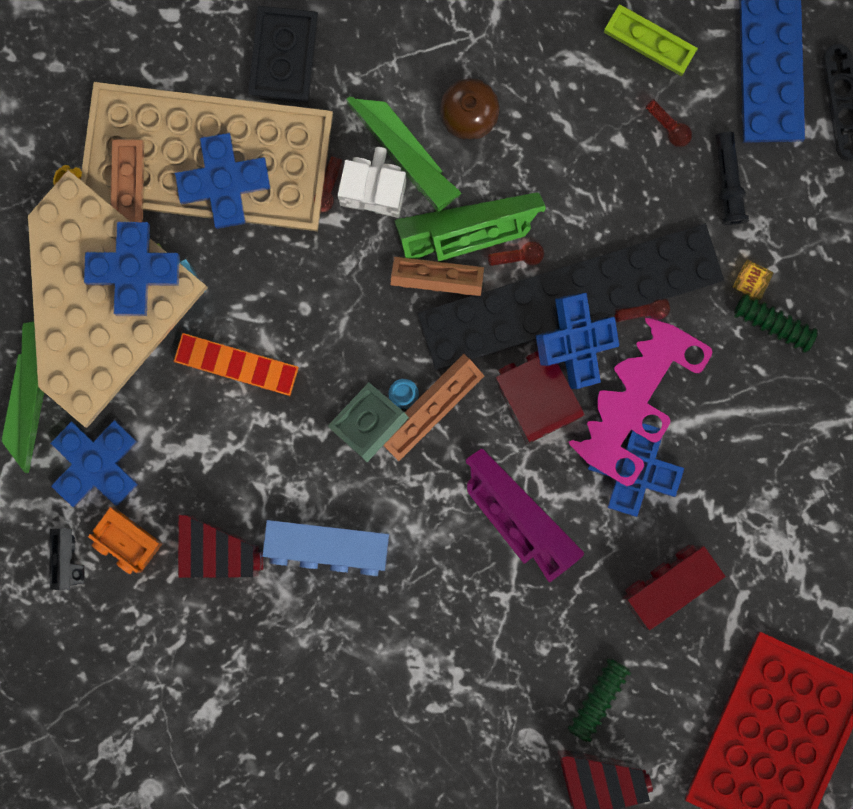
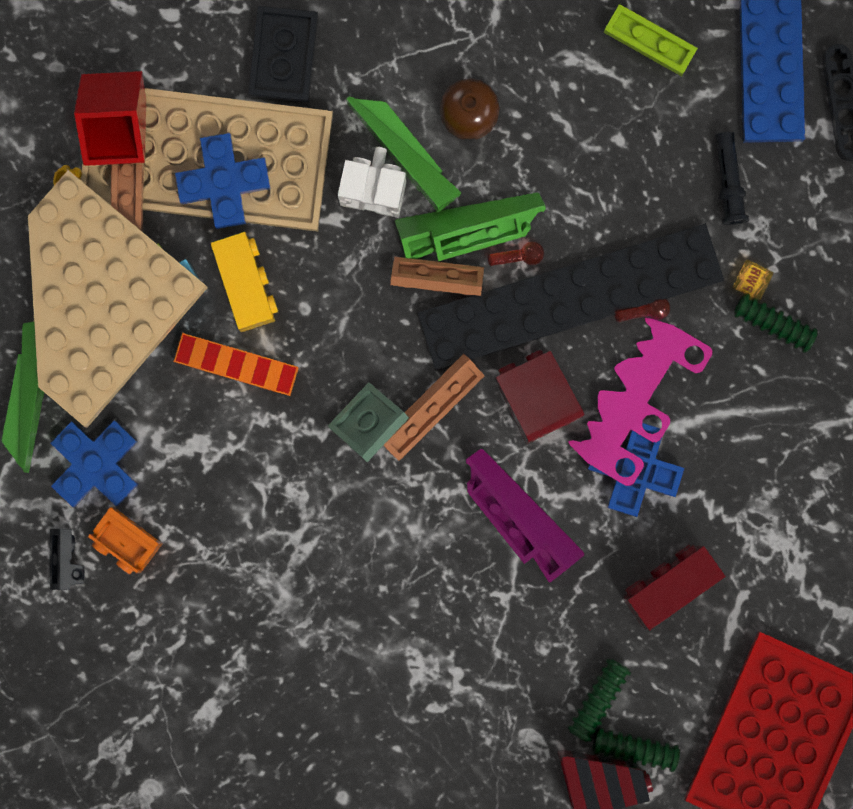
blue plate [84,222,180,316] -> none
slope [178,515,264,578] -> none
medium blue brick [262,520,389,576] -> none
clear red bar [314,156,343,213] -> none
dark azure plate [388,379,419,409] -> none
blue plate [536,293,619,389] -> none
clear red bar [645,99,692,147] -> none
none -> red slope [74,71,146,166]
none -> yellow brick [211,232,278,332]
none -> dark green piece [593,728,680,772]

